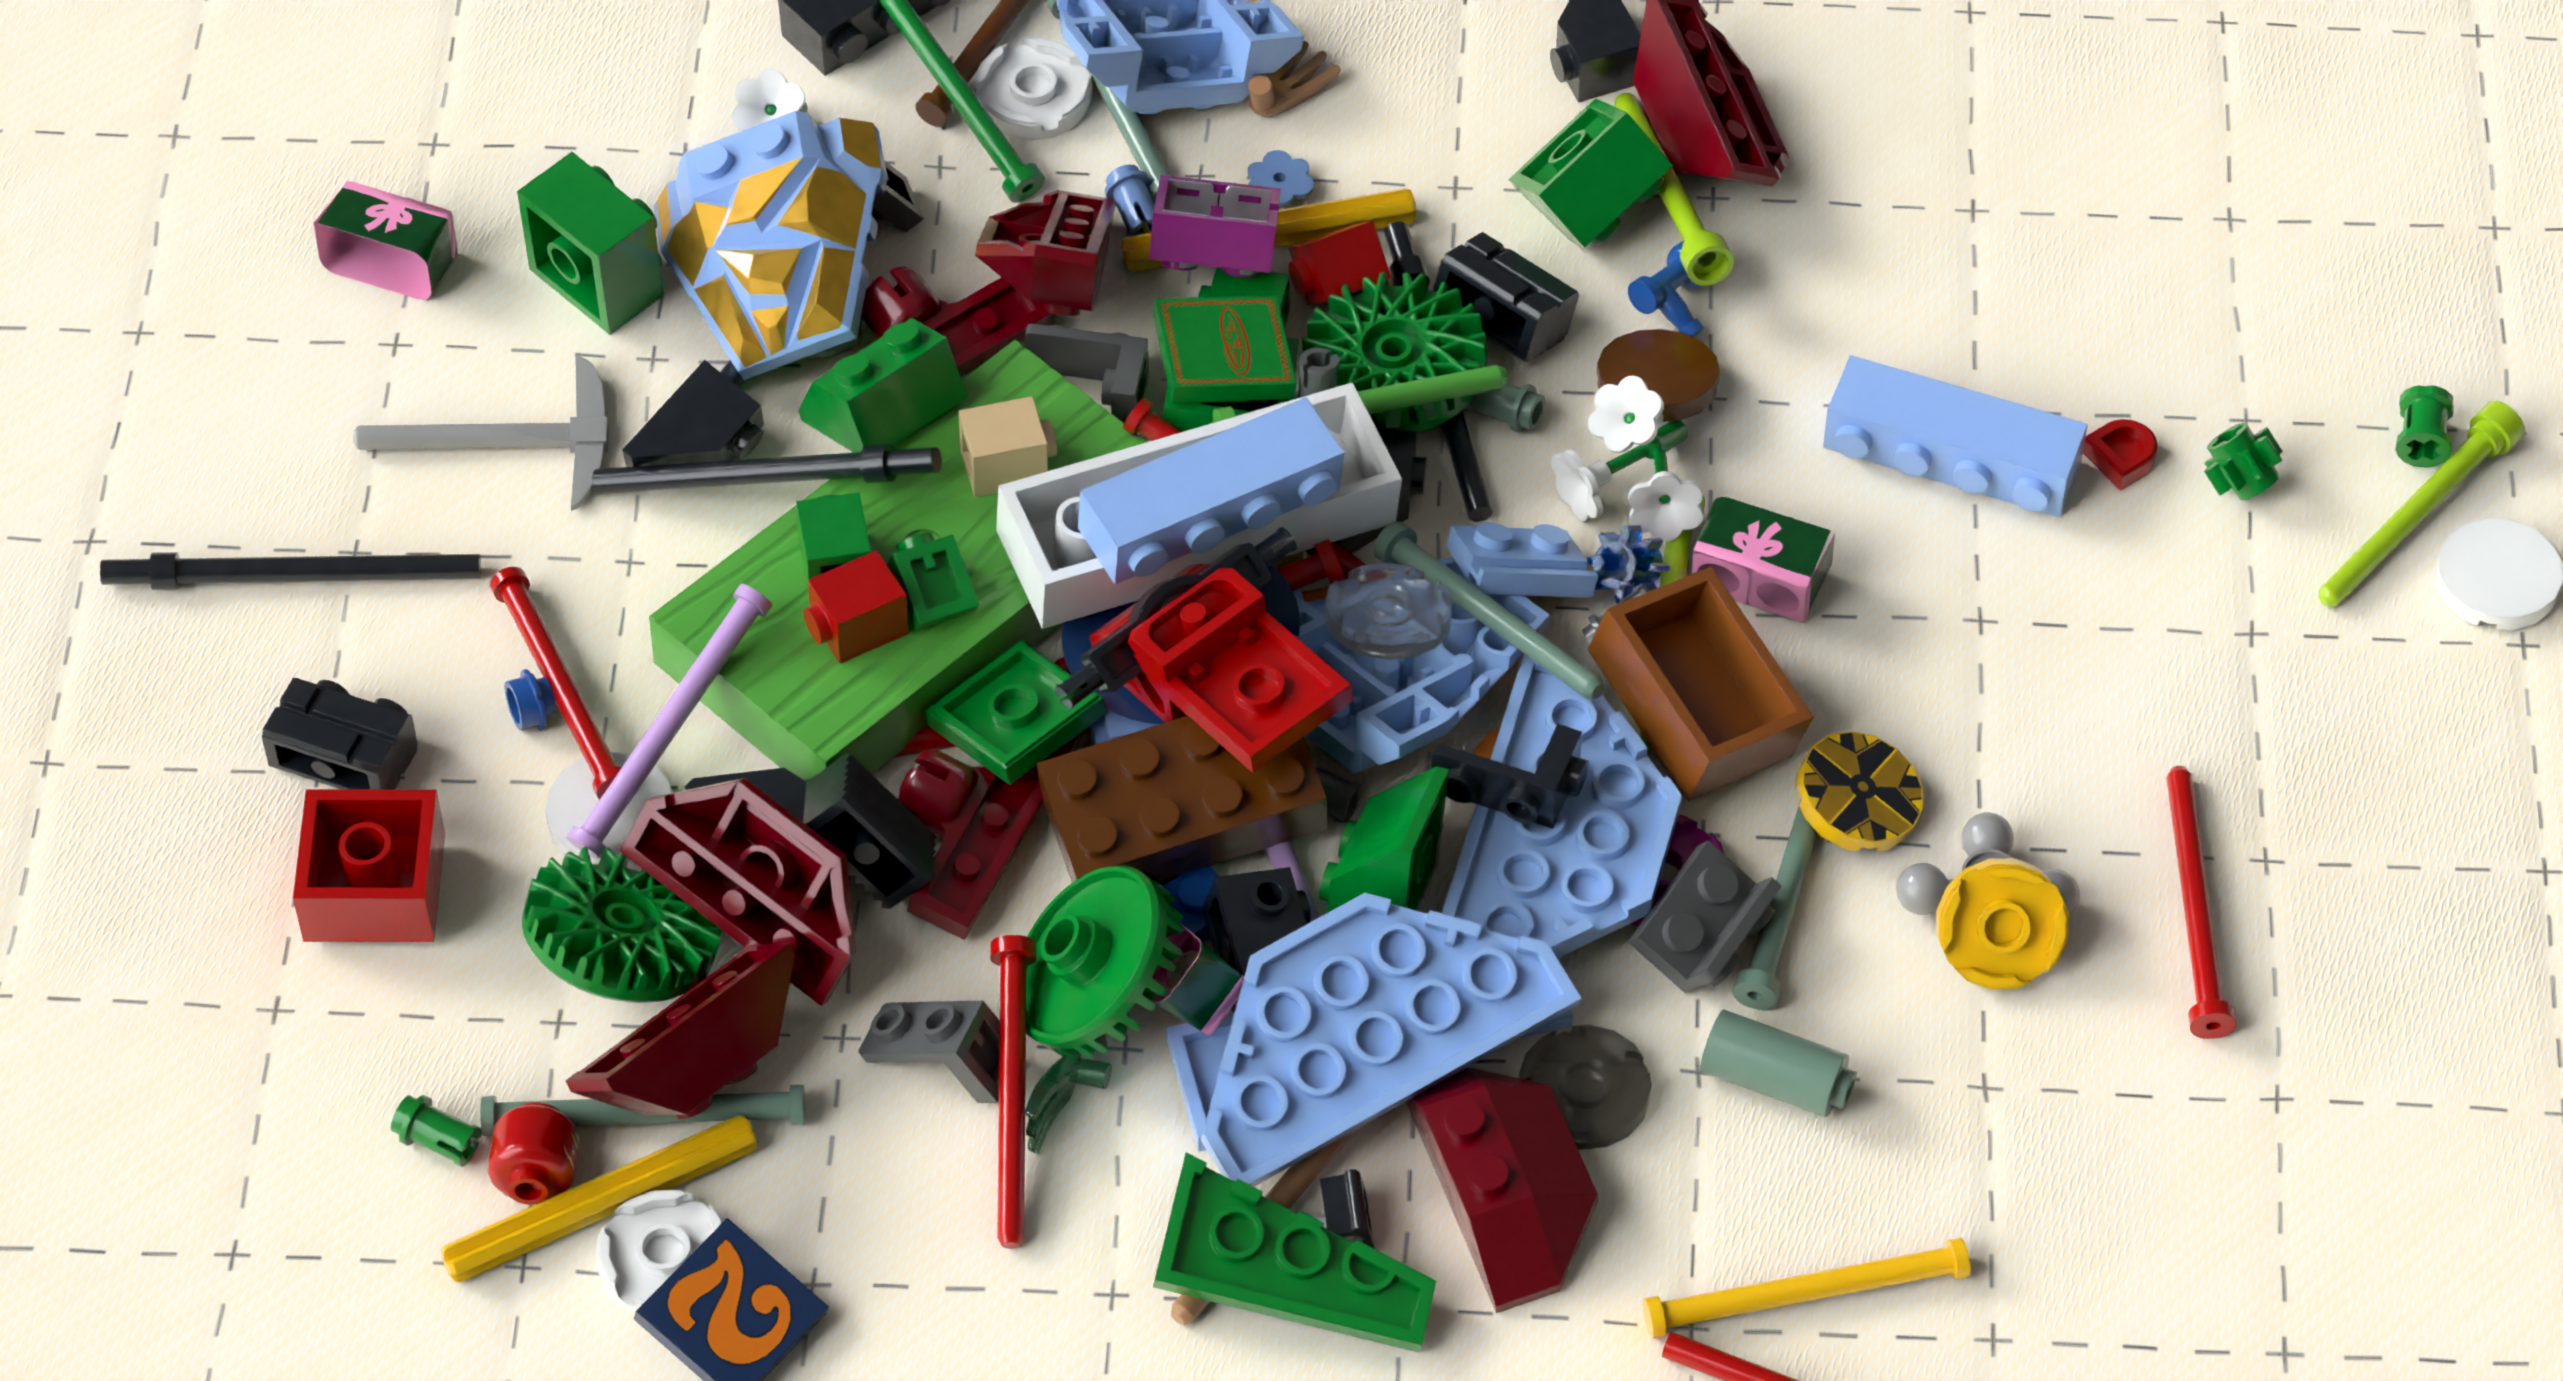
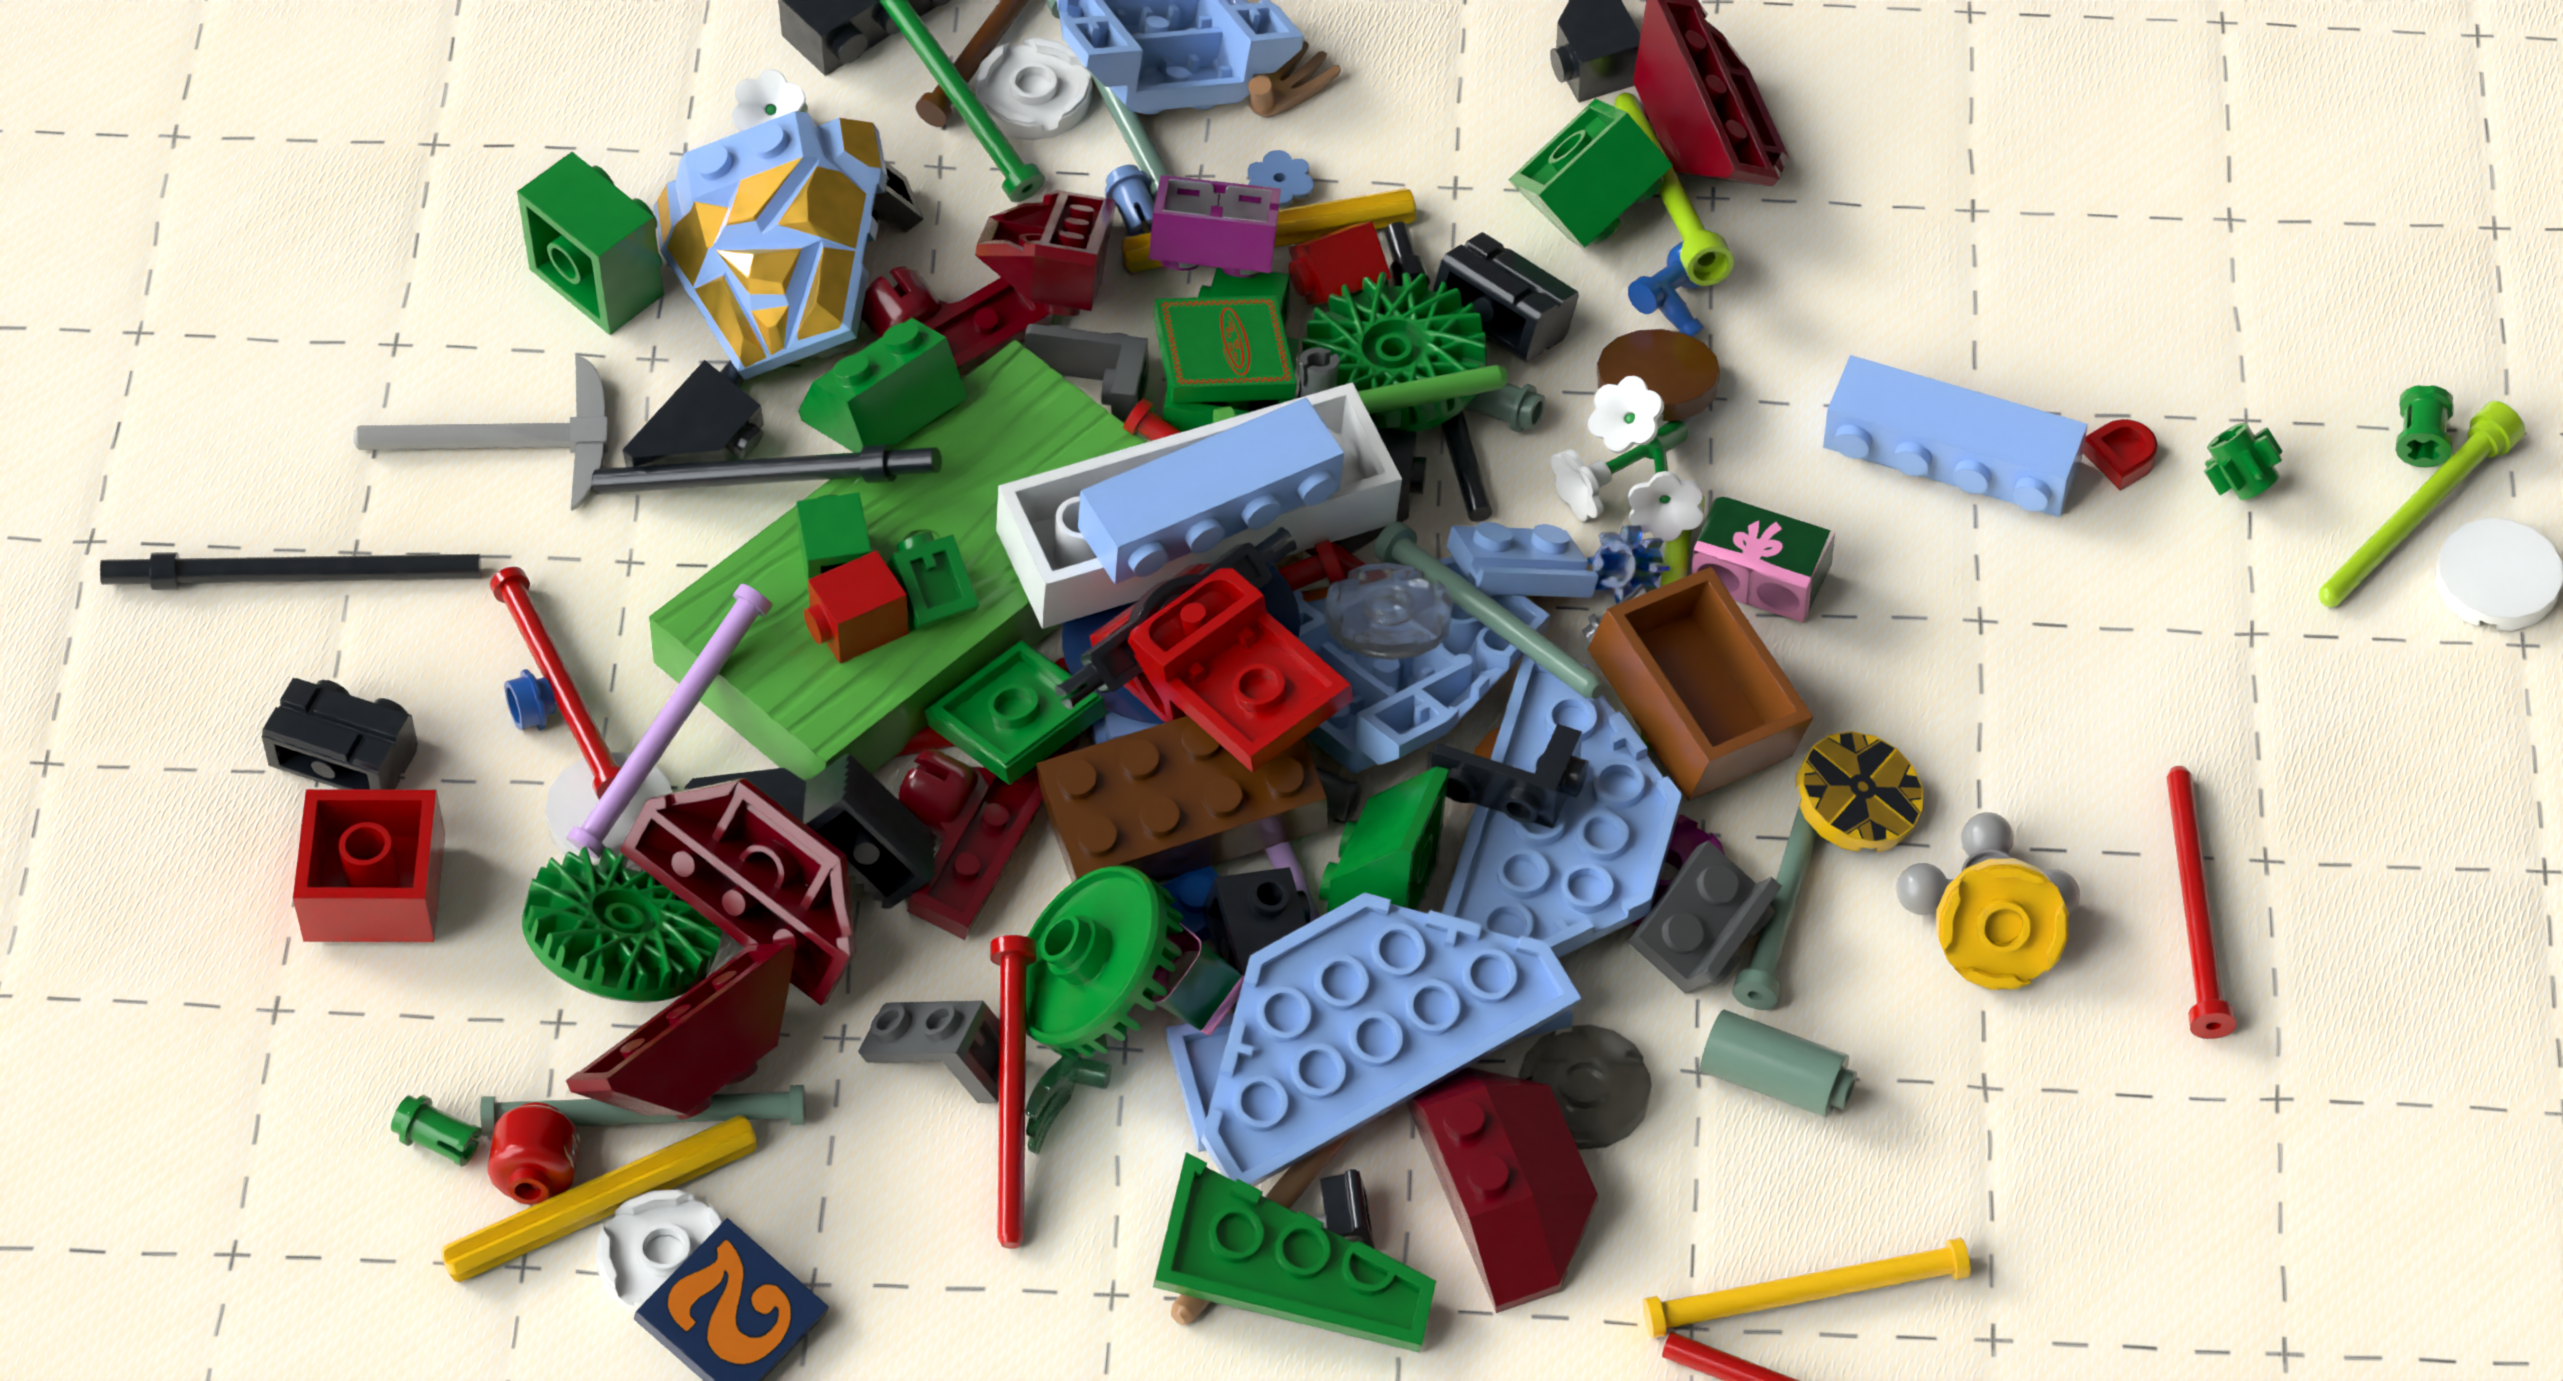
piece [313,180,458,300] -> none
tan brick [959,396,1057,498] -> none

